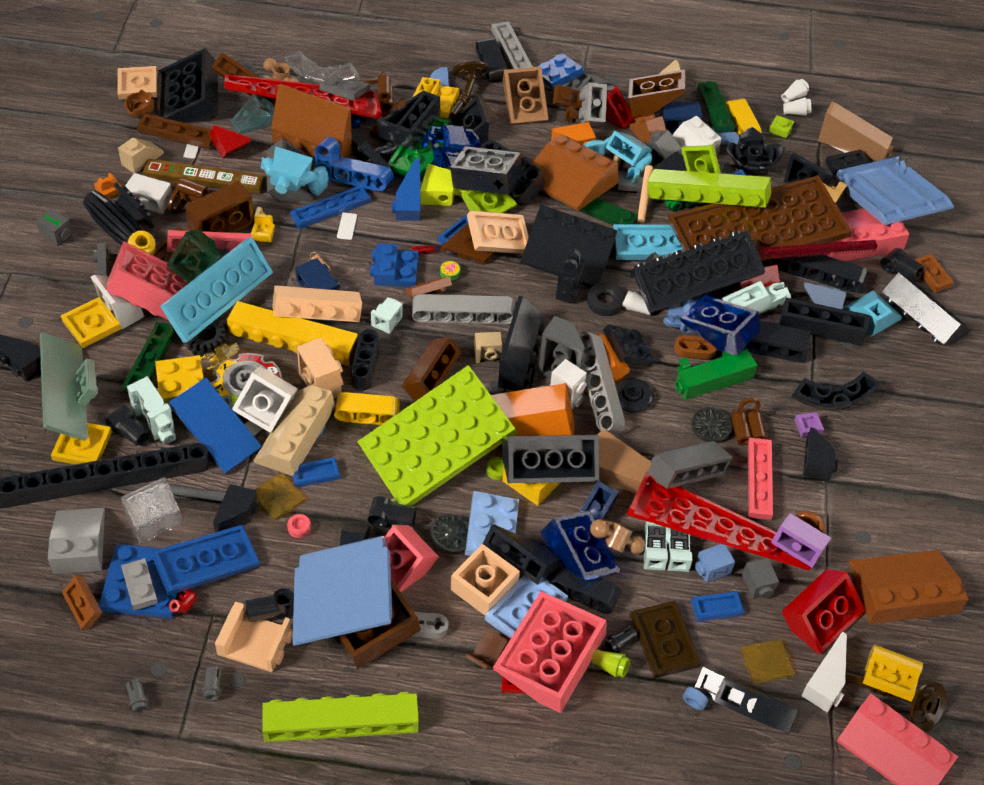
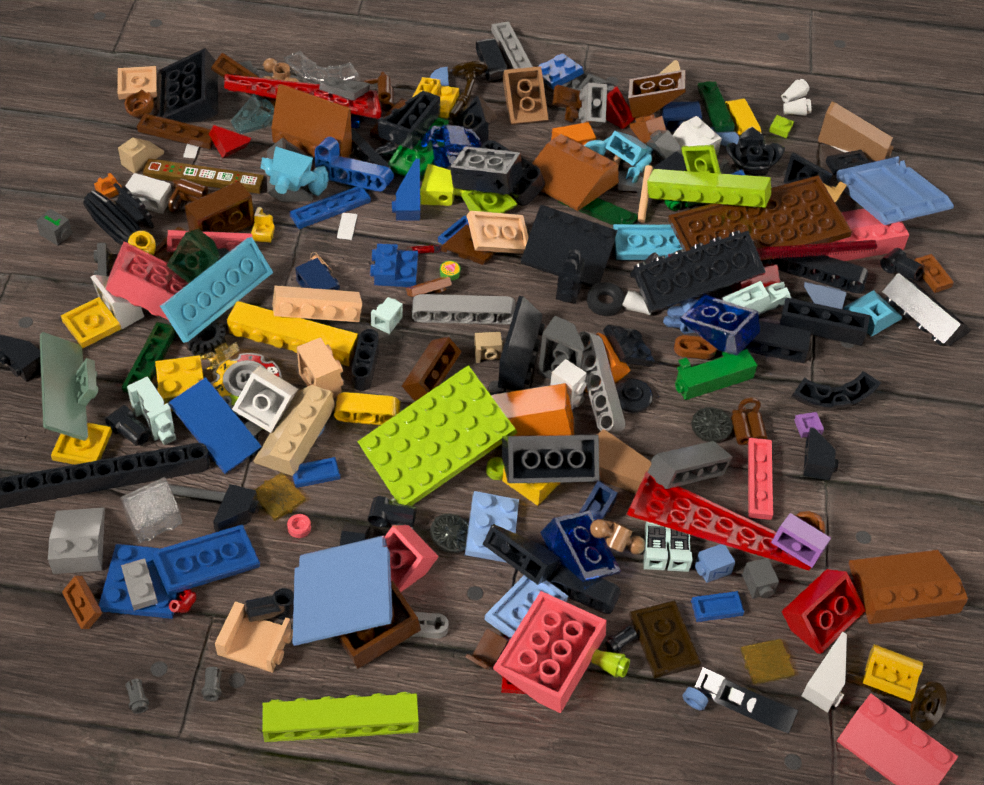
light nougat brick [451,544,520,615] -> none

